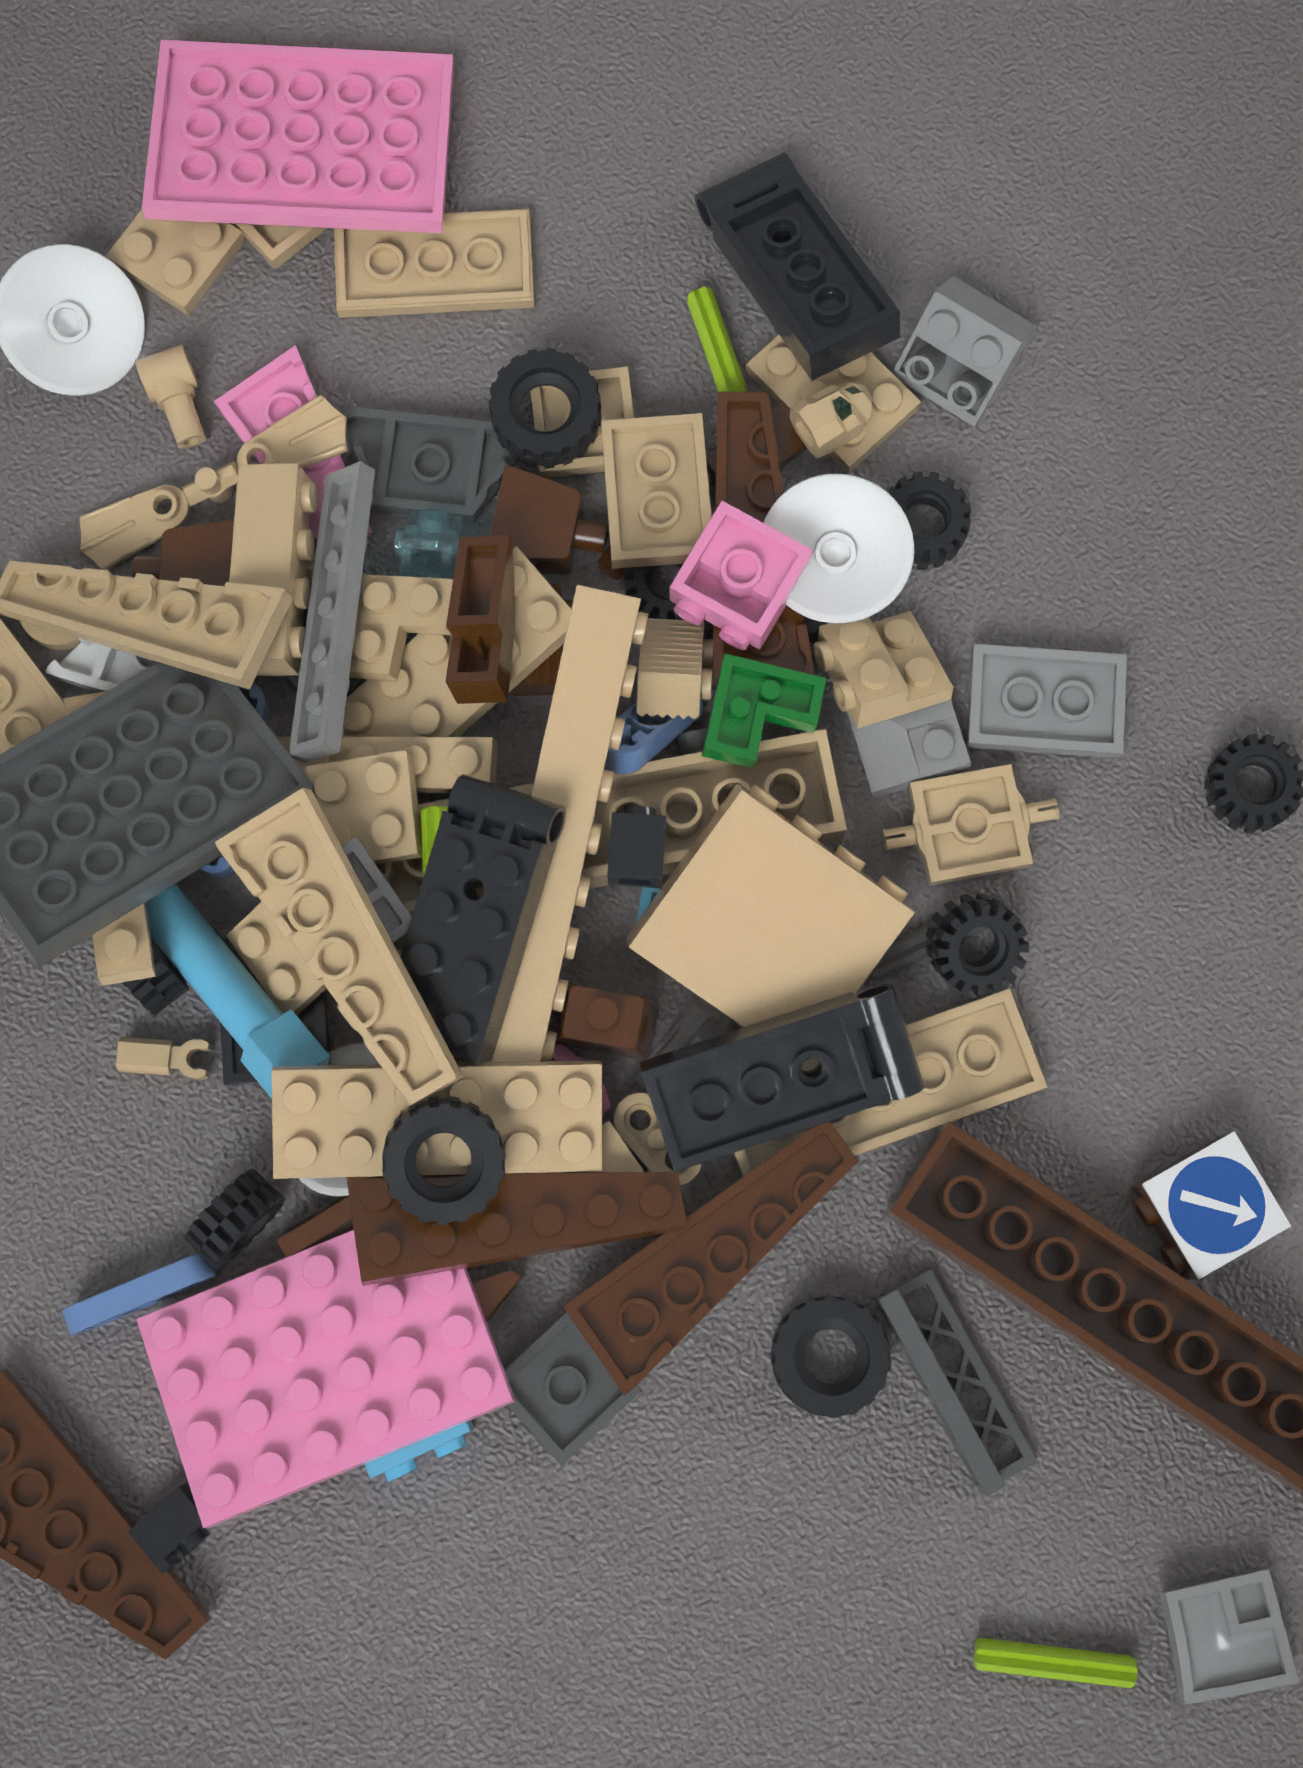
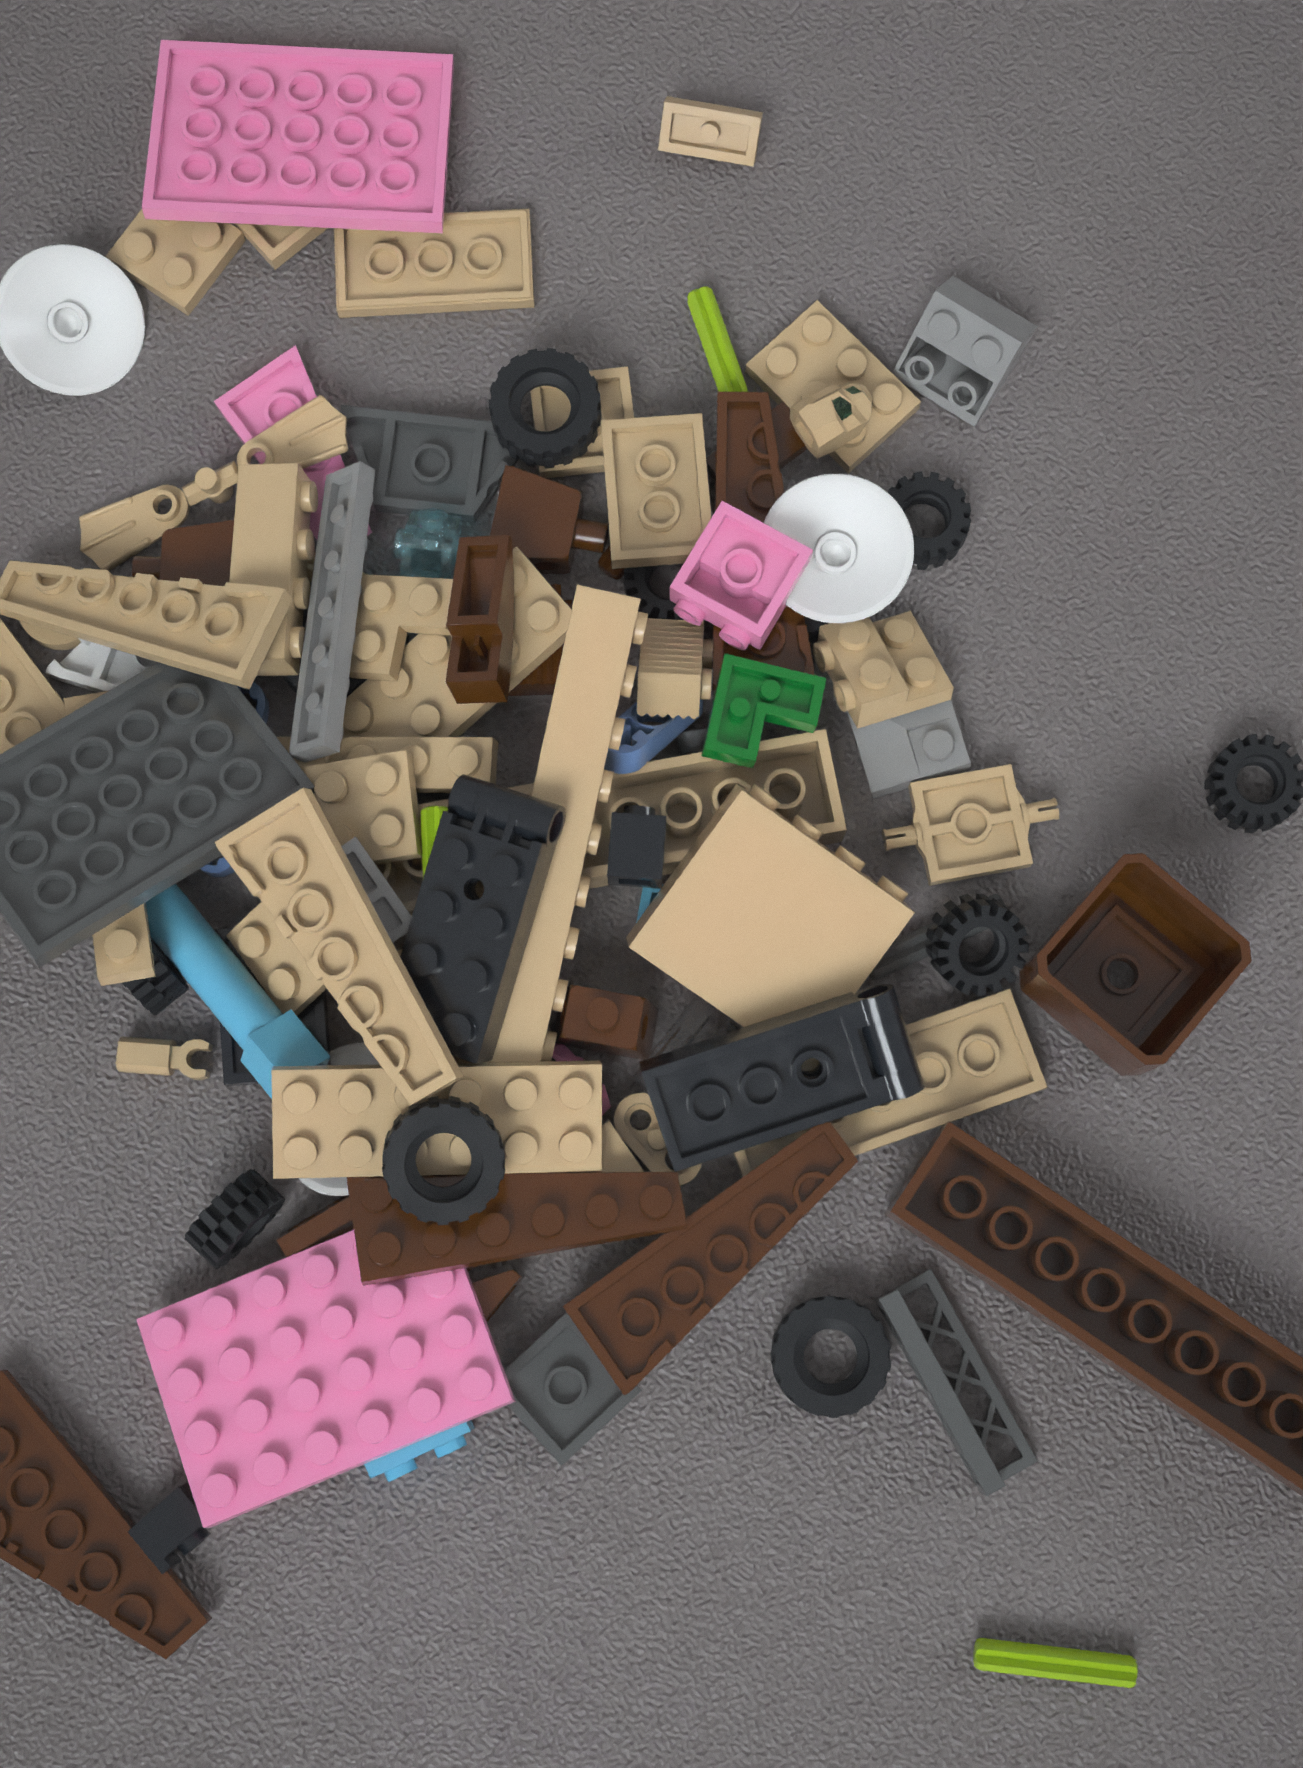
medium blue beam [62,1253,217,1337] -> none
tan pin [135,344,206,449] -> none
black hinge [695,153,900,381] -> none
light grey plate [966,644,1127,758] -> none
piece [1131,1131,1291,1280] -> none
light grey plate [1159,1569,1299,1705] -> none
none -> tan plate [658,96,763,167]
none -> reddish brown plate [1019,853,1252,1076]

